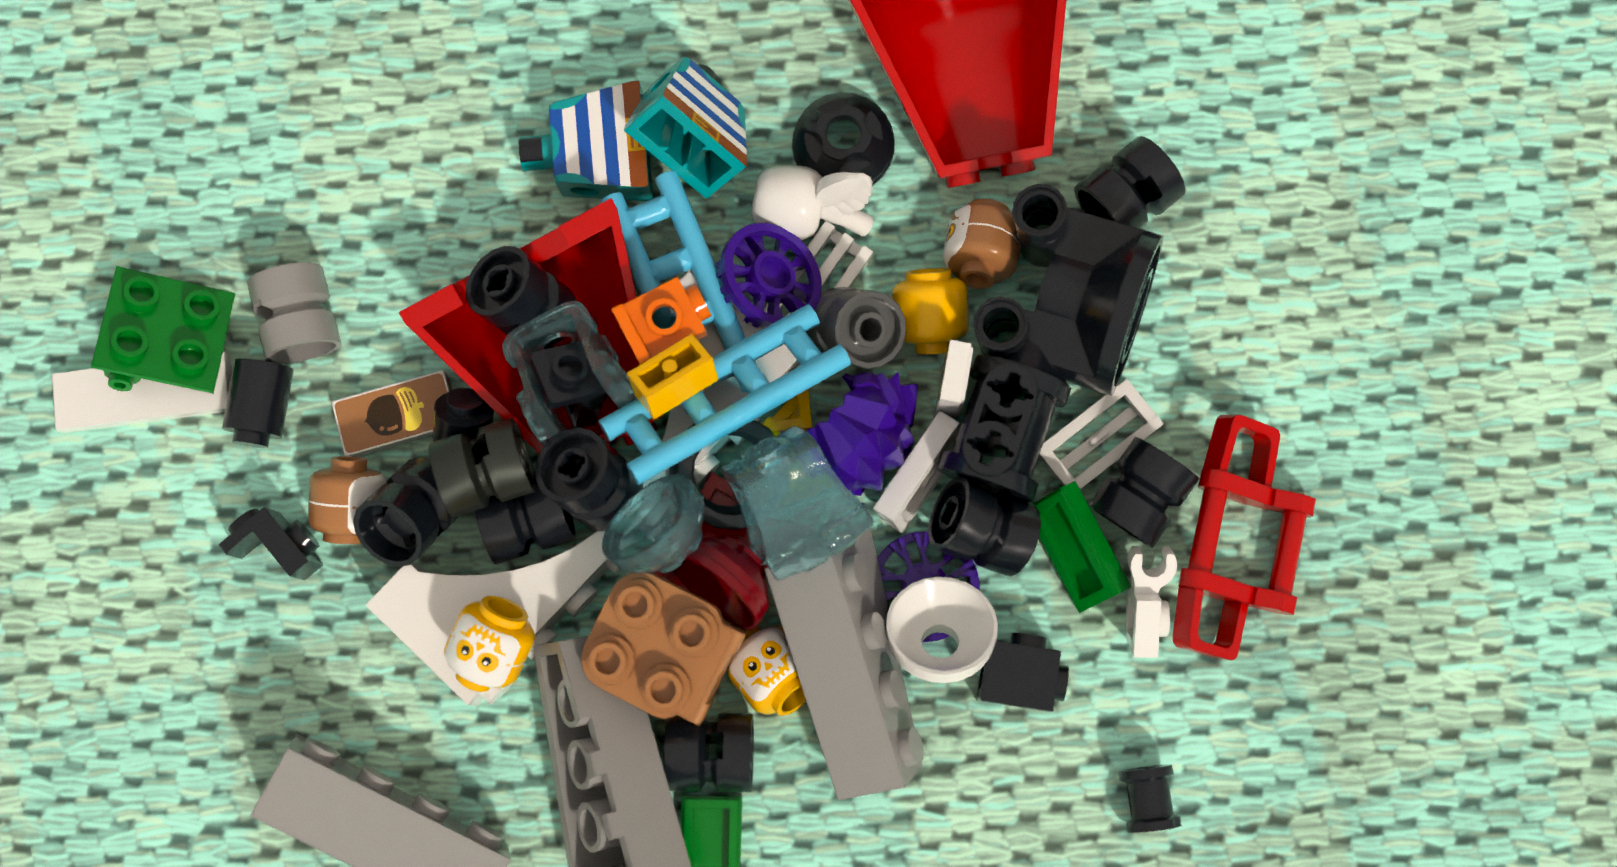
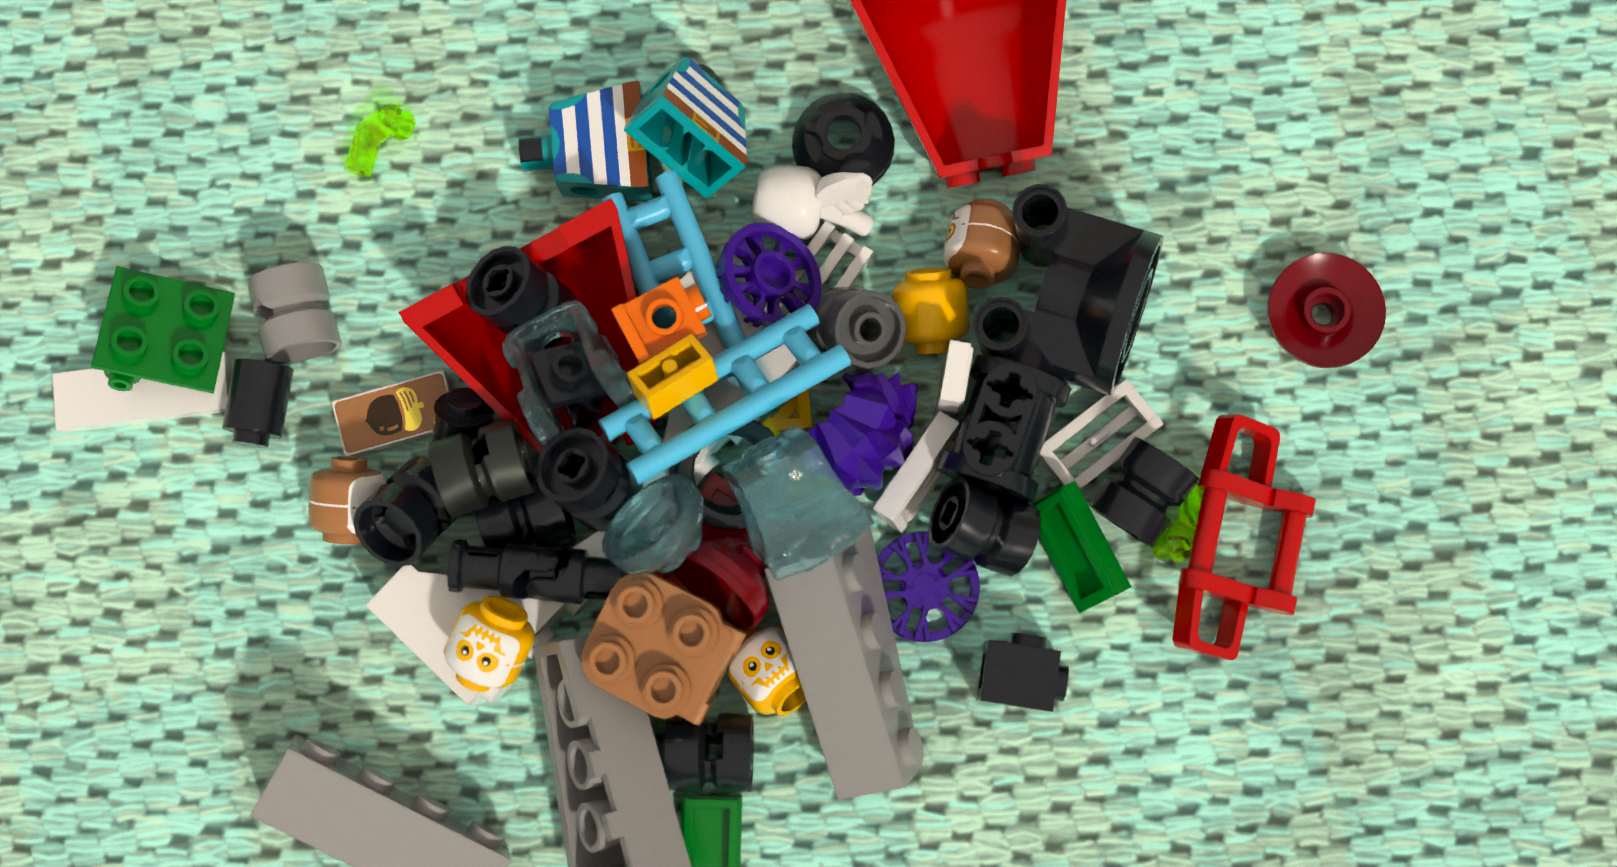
black bracket [219,507,323,580] -> none
white piece [886,577,998,683] -> none
black wheel [1074,136,1186,229] -> none
black bush [1118,764,1182,833] -> none
white plate [1125,546,1177,658] -> none
none -> clear neon green arm [343,104,416,178]
none -> black piece [447,539,639,604]
none -> clear neon green arm [1152,483,1203,563]
none -> dark red dish [1267,253,1386,368]

